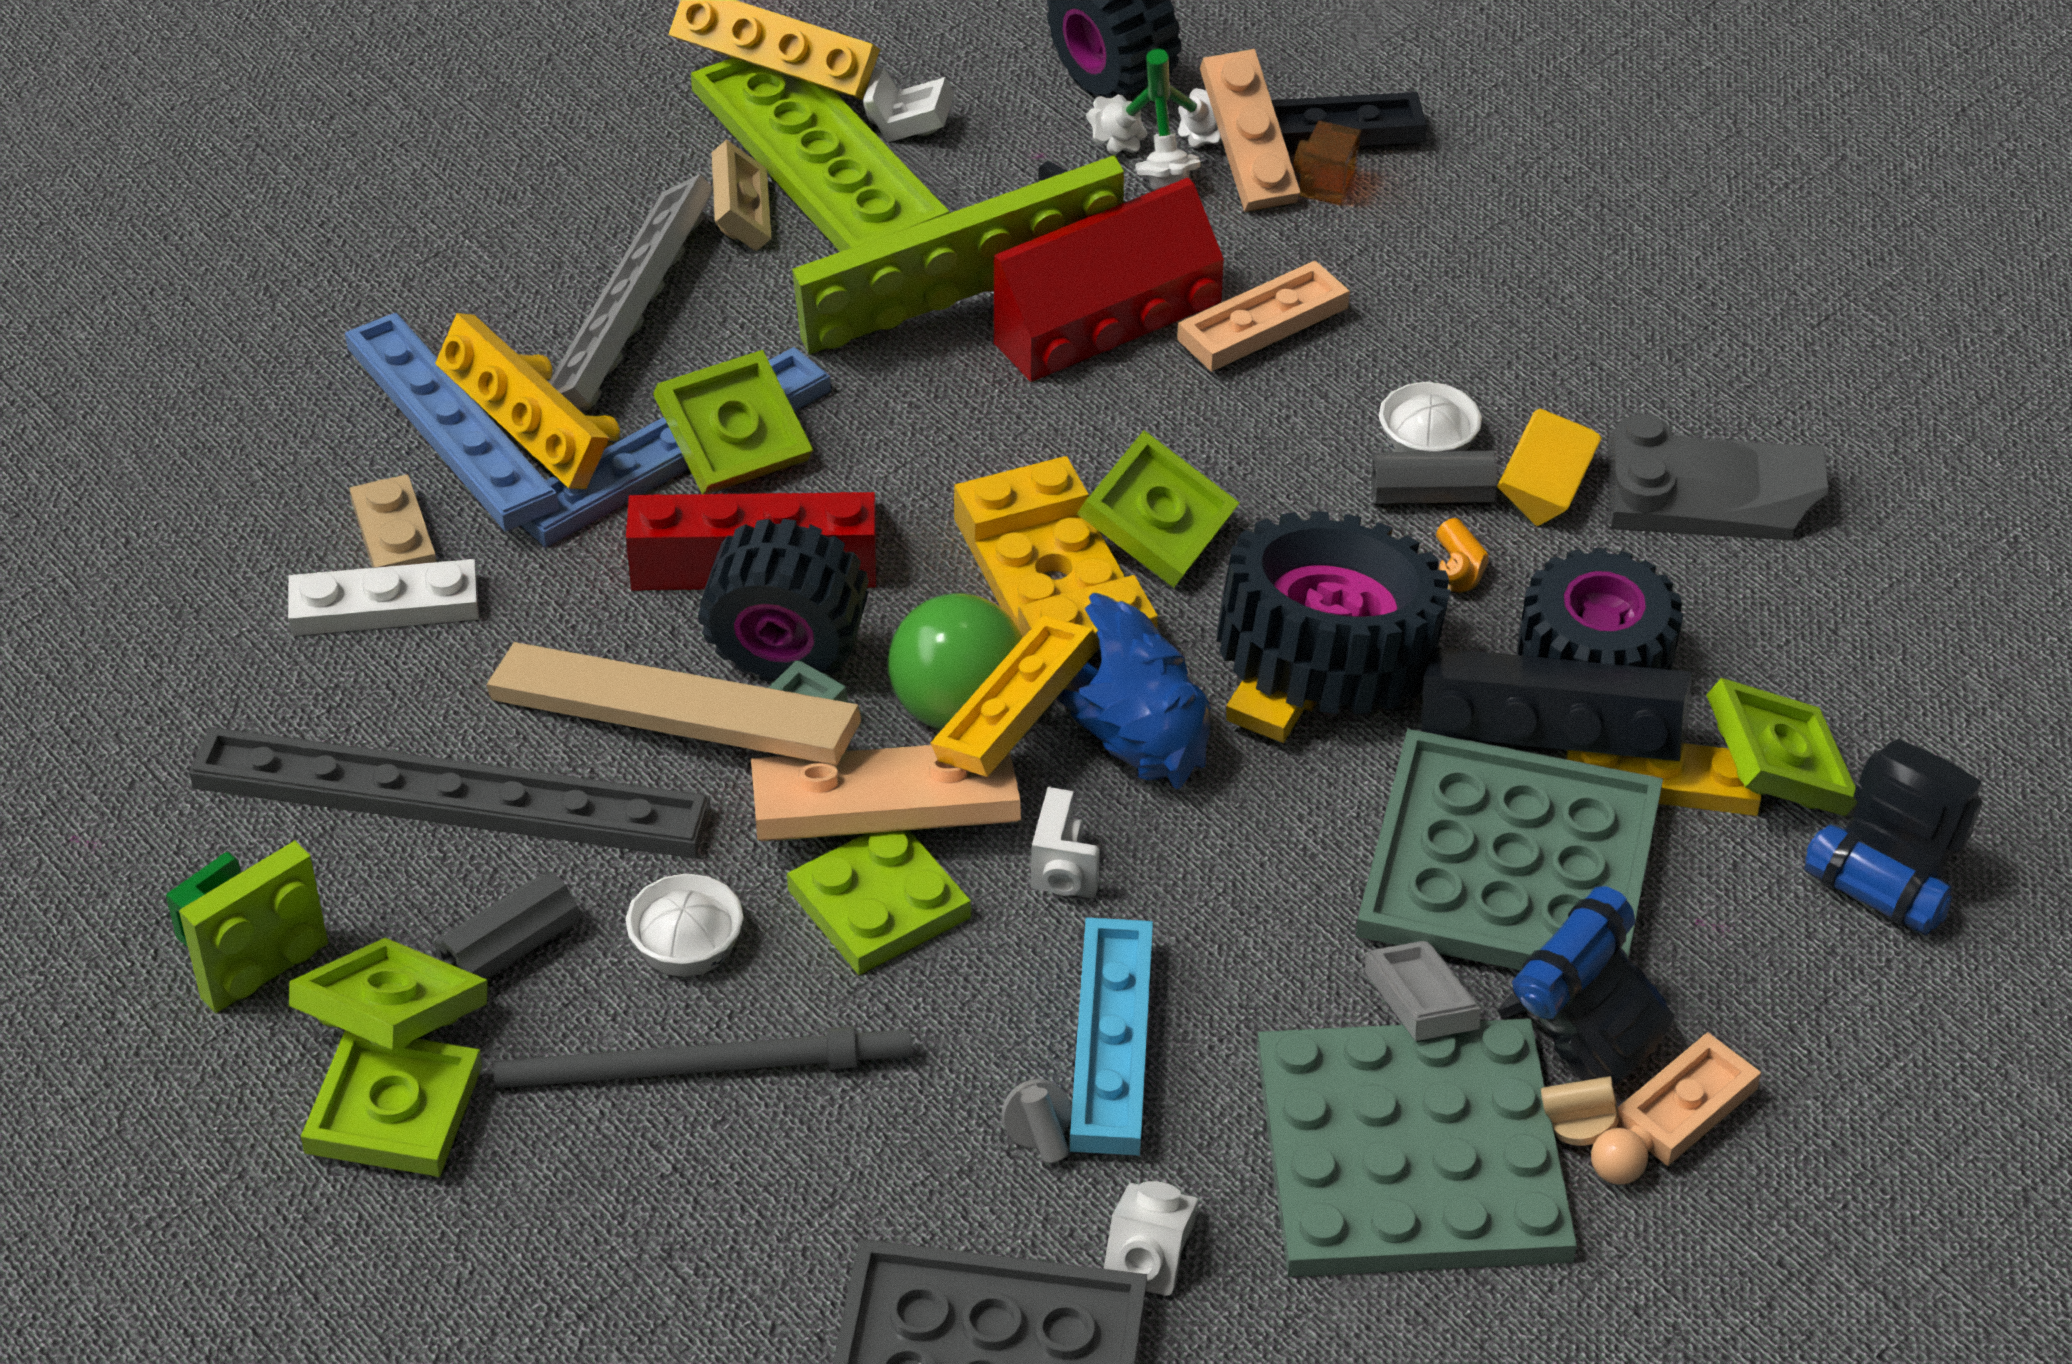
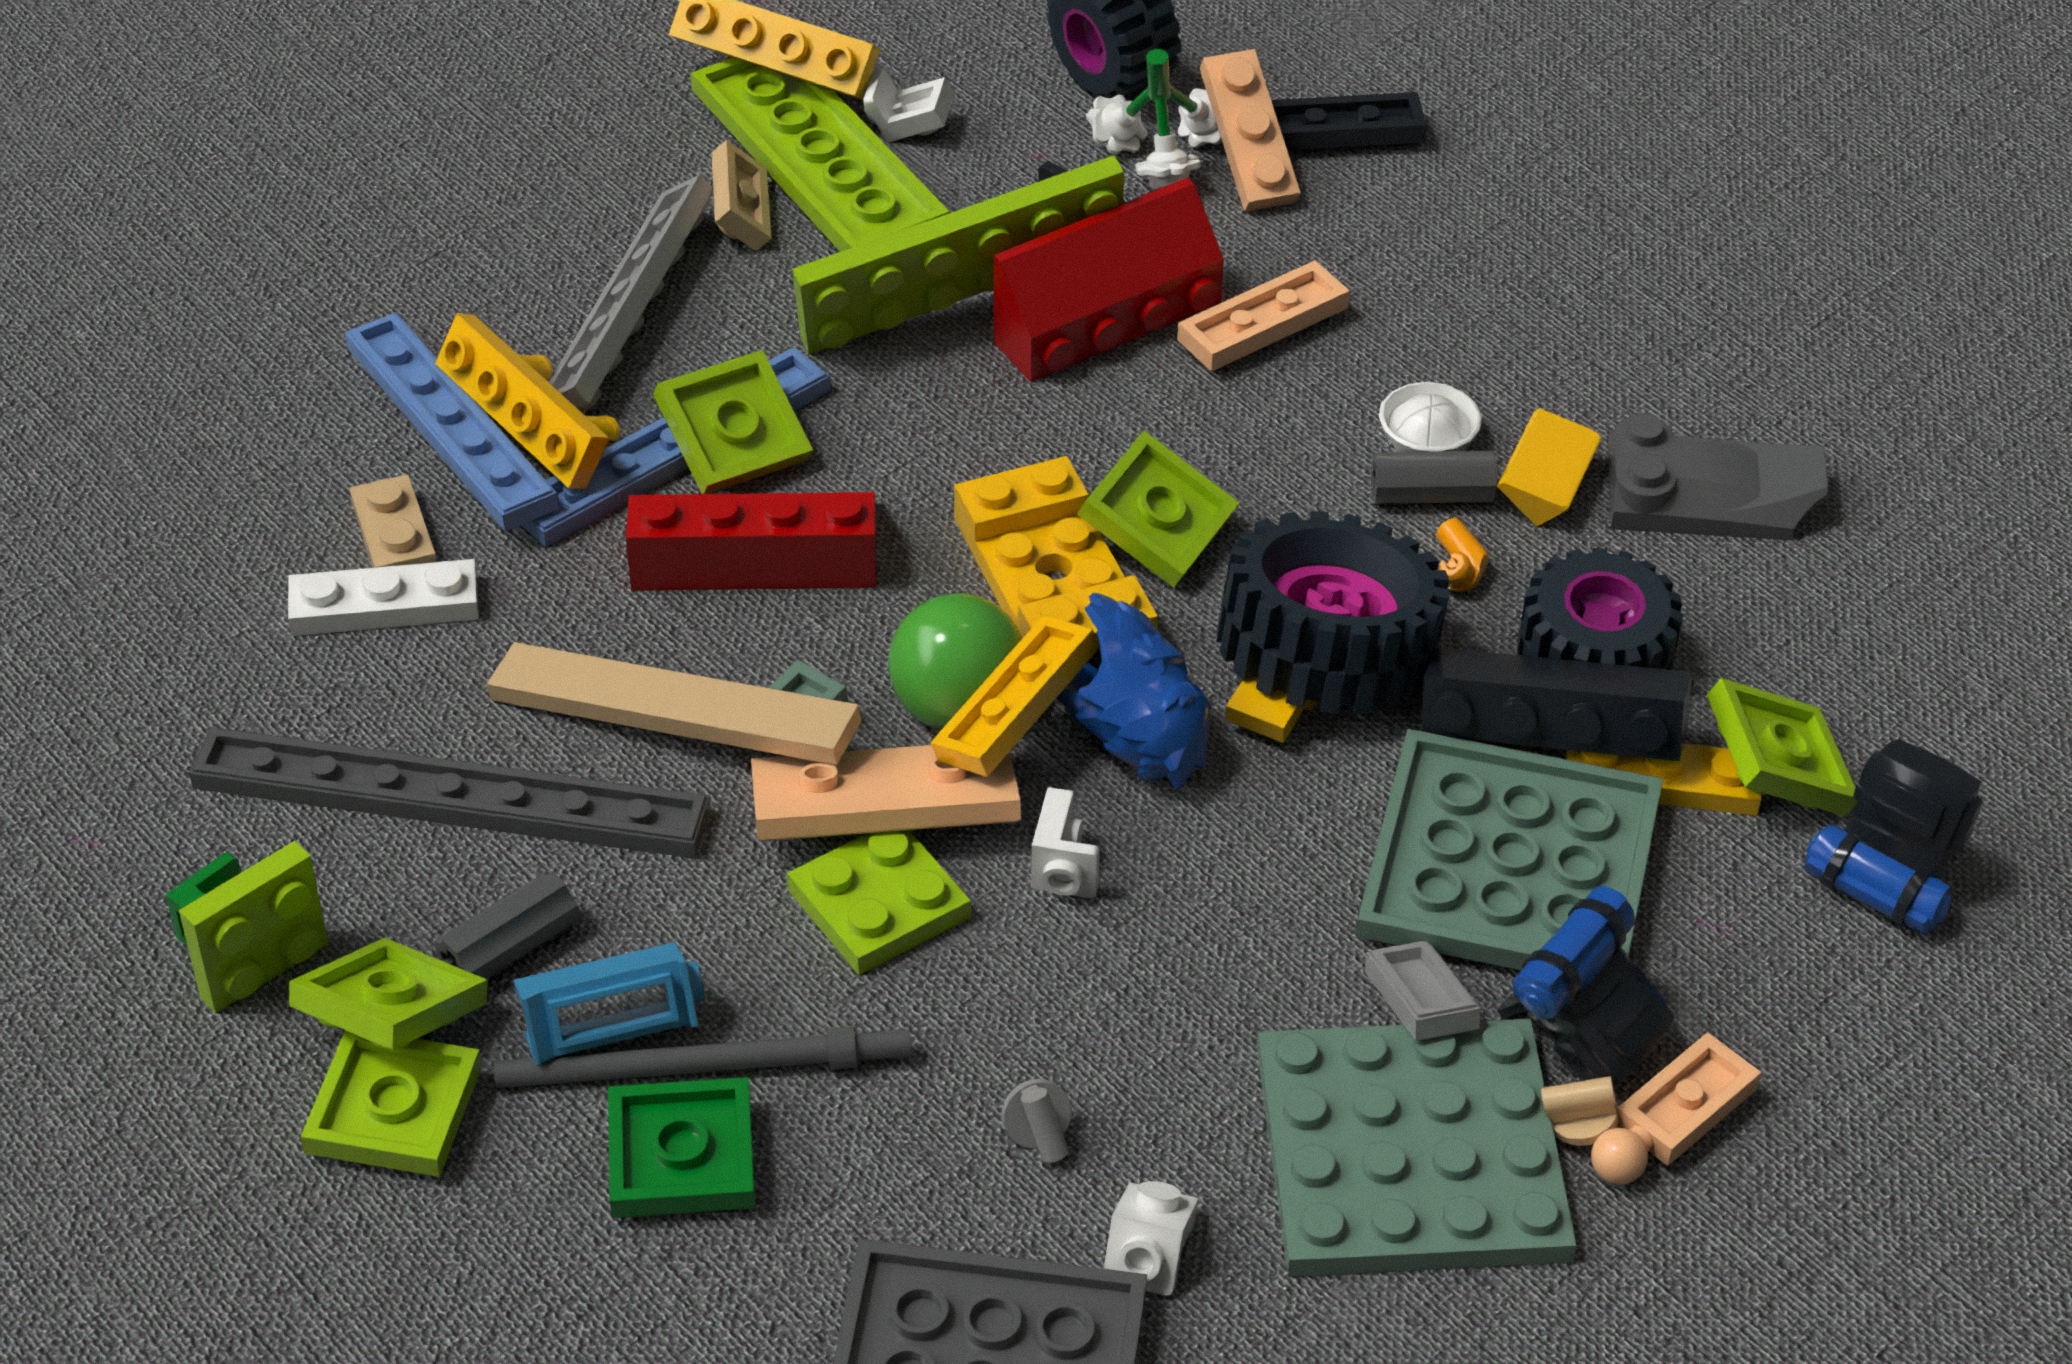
white hat [625,873,744,977] -> none
black wheel [698,519,869,682] -> none
medium azure plate [1070,917,1153,1156] -> none
clear orange plate [1294,121,1361,206] -> none
none -> dark azure window [513,942,705,1065]
none -> green plate [608,1077,755,1218]

